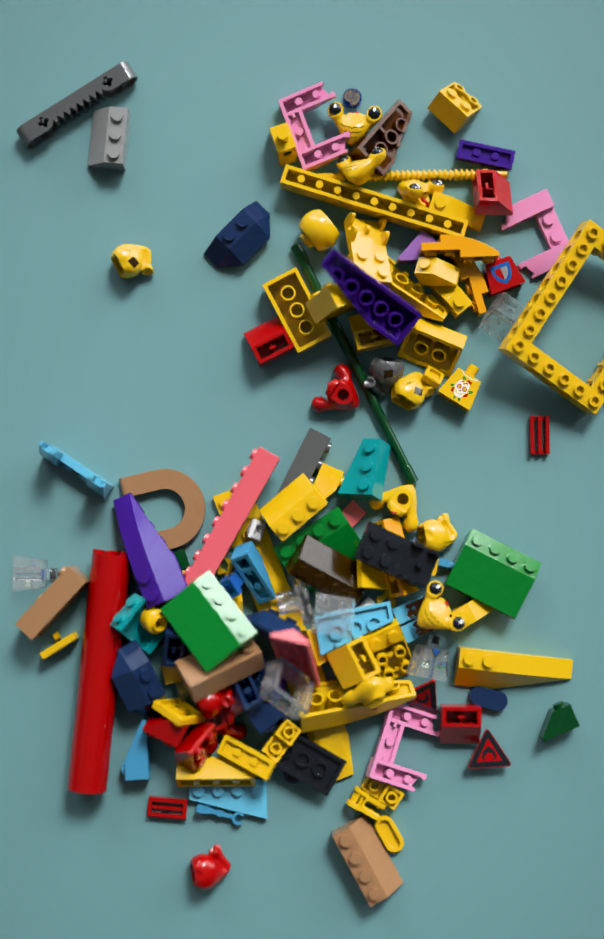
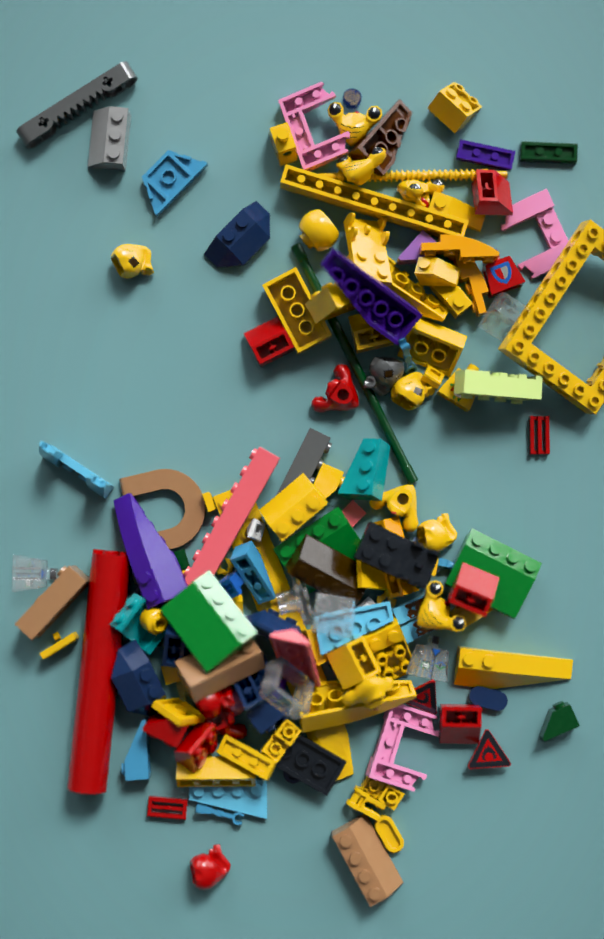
none -> dark azure wing [142,150,208,217]
none -> yellow tile [202,492,216,513]
none -> dark azure piece [398,338,417,374]
none -> slope [448,562,499,617]
none -> yellowish green wedge [454,369,543,404]
none -> dark green tile [520,141,578,164]

